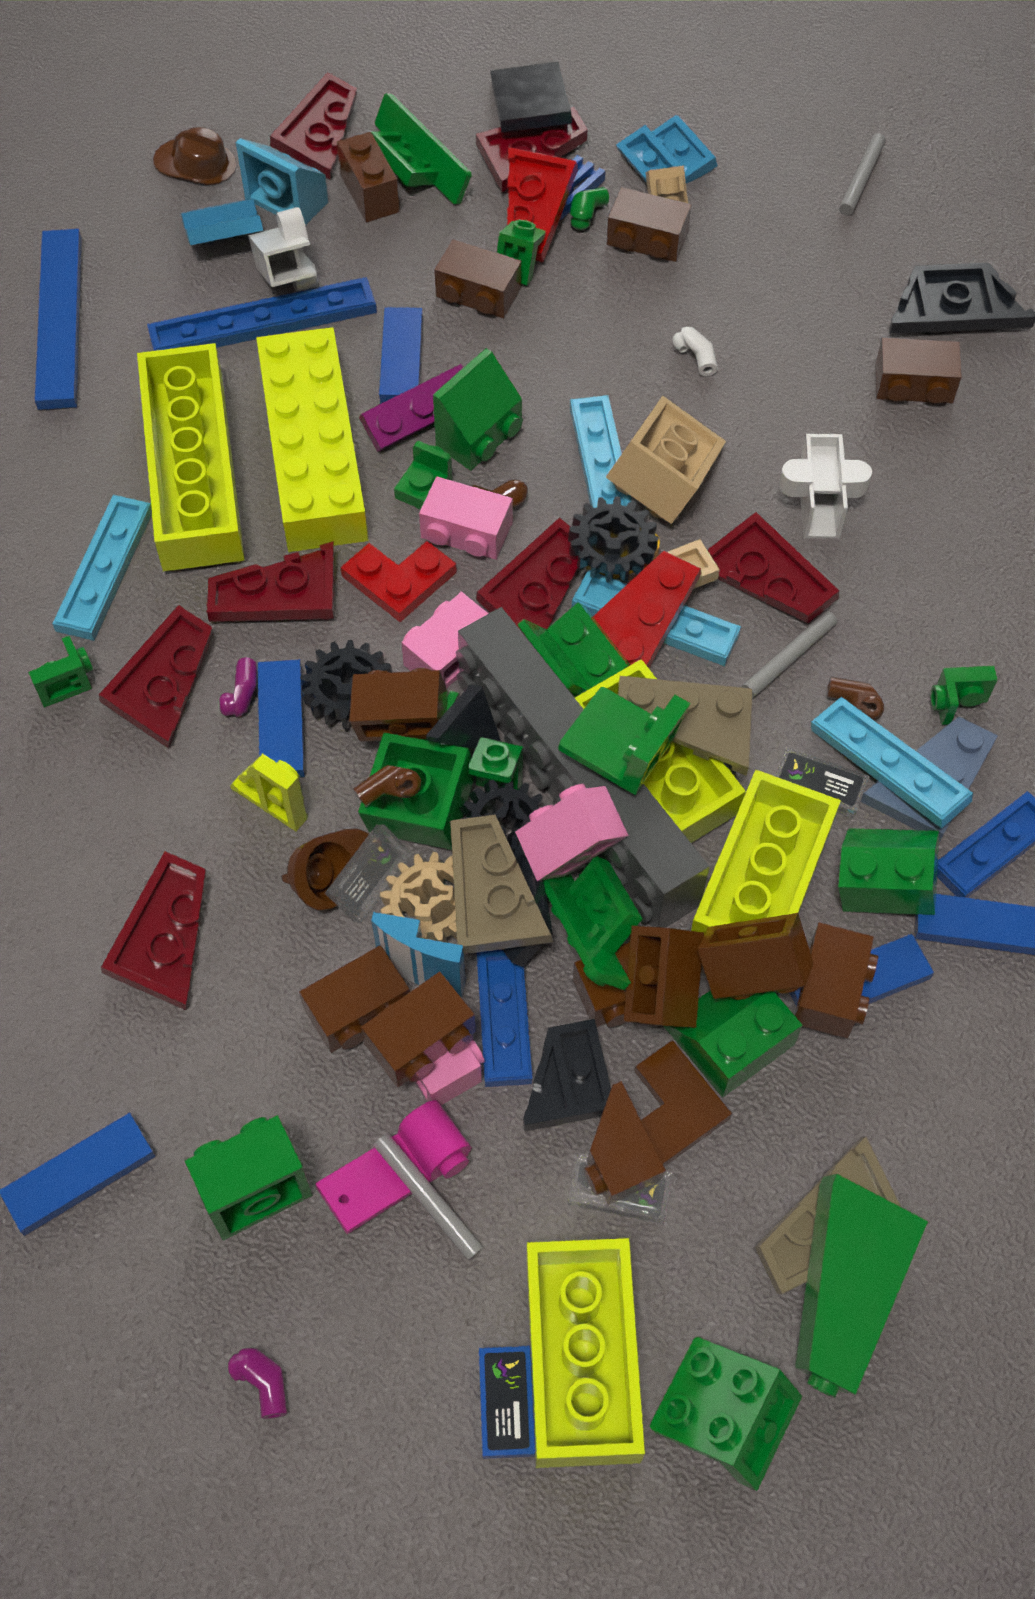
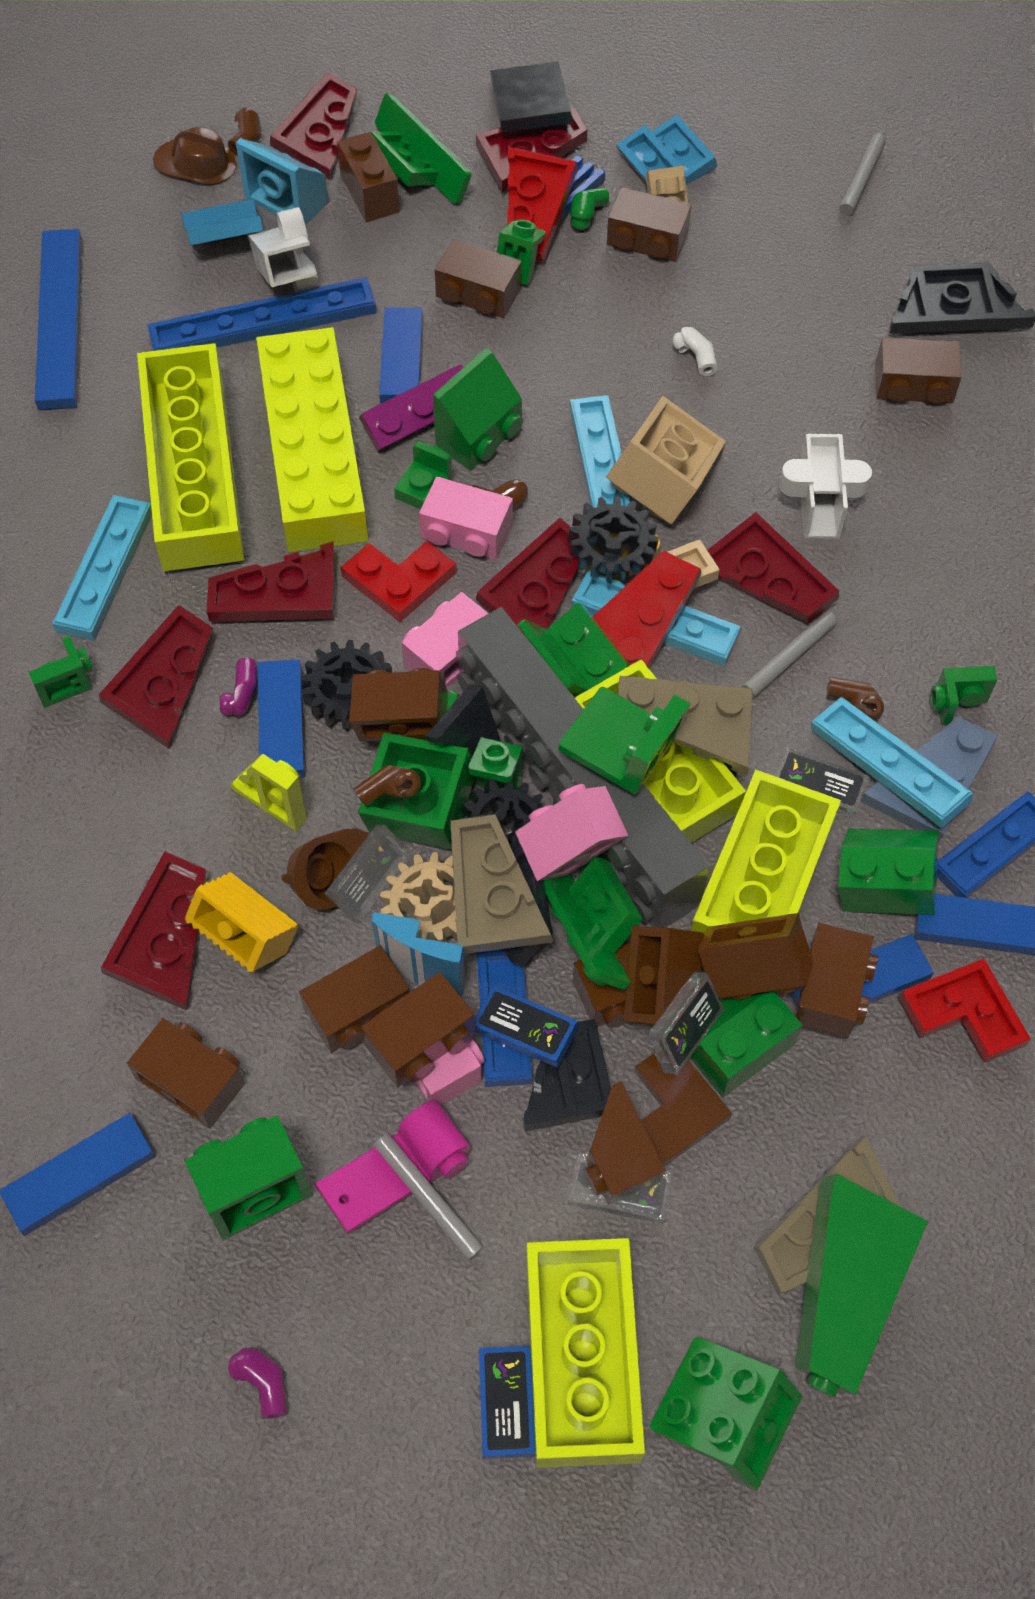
none -> reddish brown brick [127,1018,245,1129]
none -> yellow brick [185,872,299,972]
none -> reddish brown arm [228,107,262,156]
none -> tile [475,985,579,1068]
none -> tile [647,972,724,1074]
none -> red plate [899,958,1031,1062]

